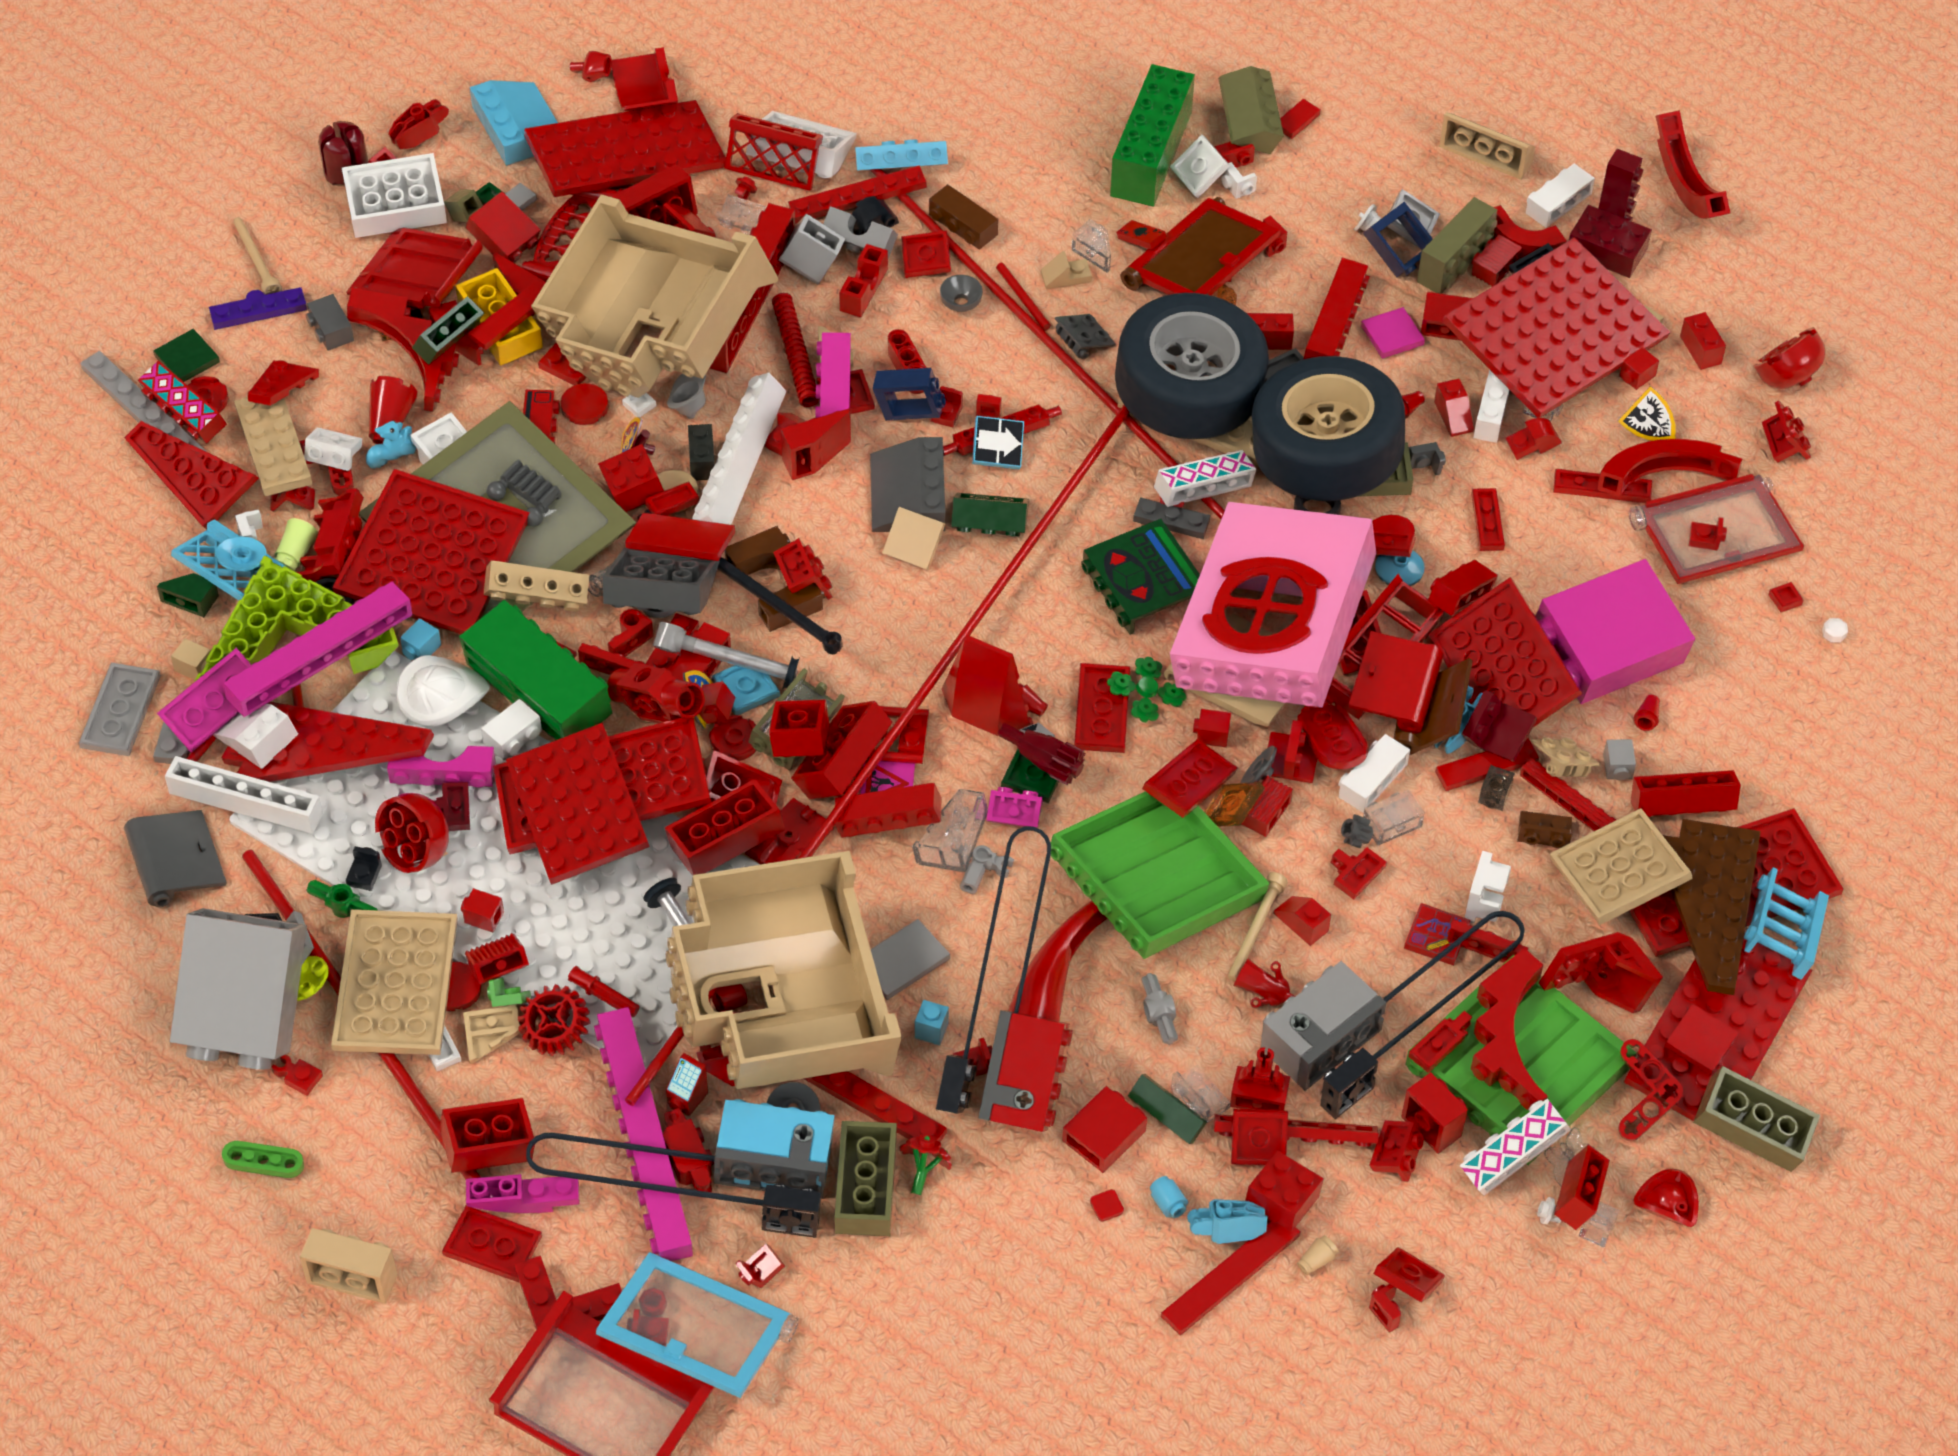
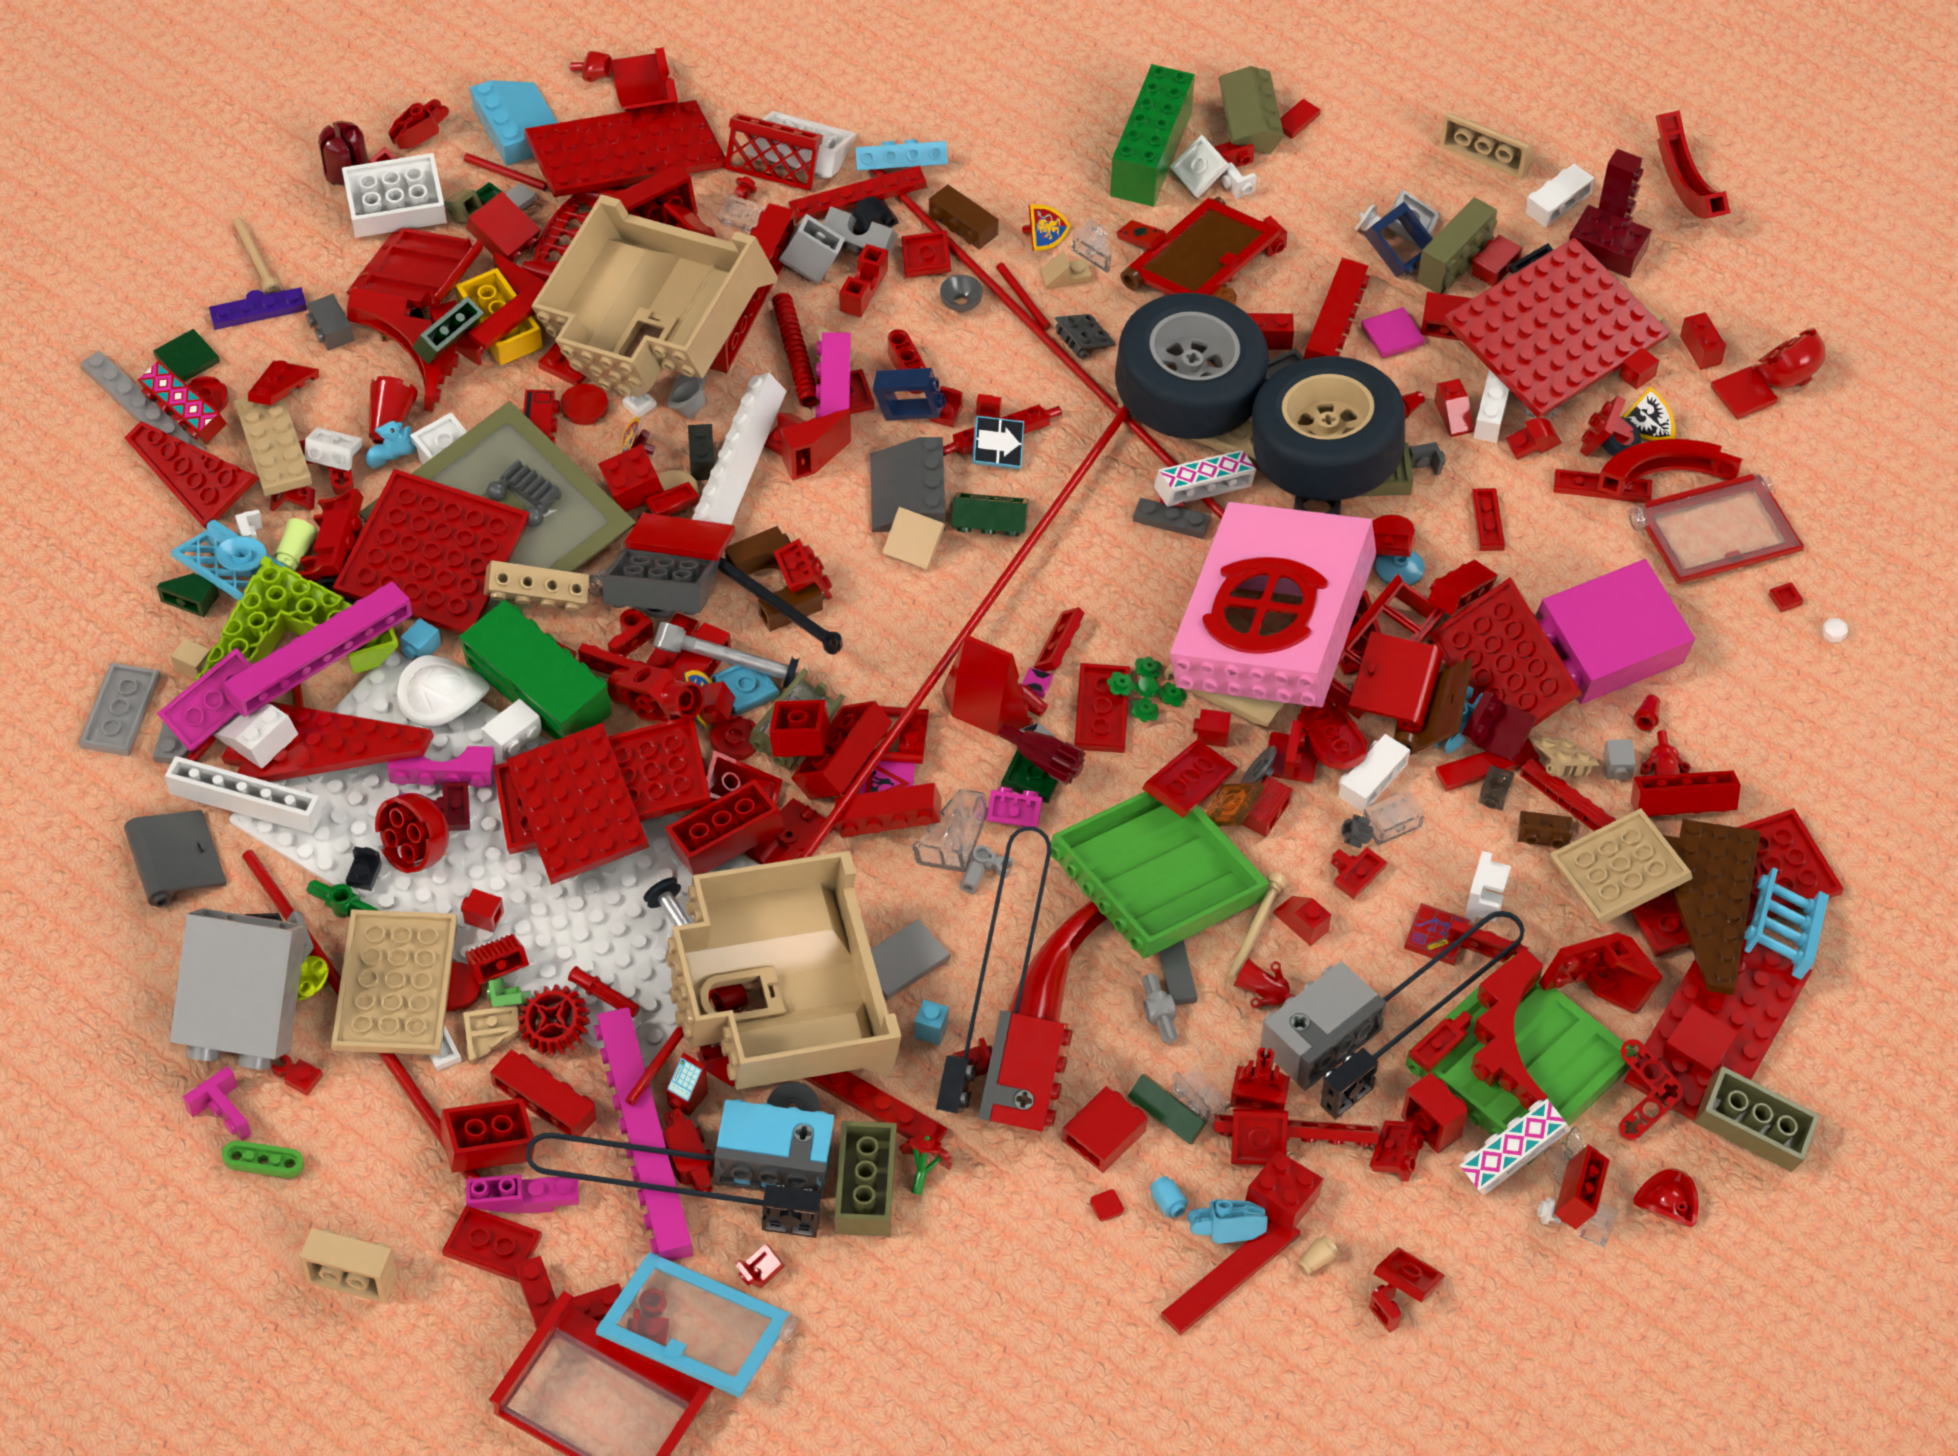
dark green panel [1081,518,1200,635] -> none
red arch [1494,205,1567,258] -> none
red bracket [1688,517,1727,551] -> none
red bracket [1762,401,1811,463] -> none
none -> dark pink bracket [183,1066,251,1141]
none -> red bar [464,153,548,191]
none -> red brick [490,1049,597,1136]
none -> shield [1022,204,1071,251]
none -> dark pink tile [1022,667,1053,698]
none -> red plate [1034,607,1085,672]
none -> dark grey tile [1158,940,1197,1005]
none -> red plate [1579,395,1642,457]
none -> red piece [1640,730,1691,775]
none -> red tile [1711,366,1778,419]

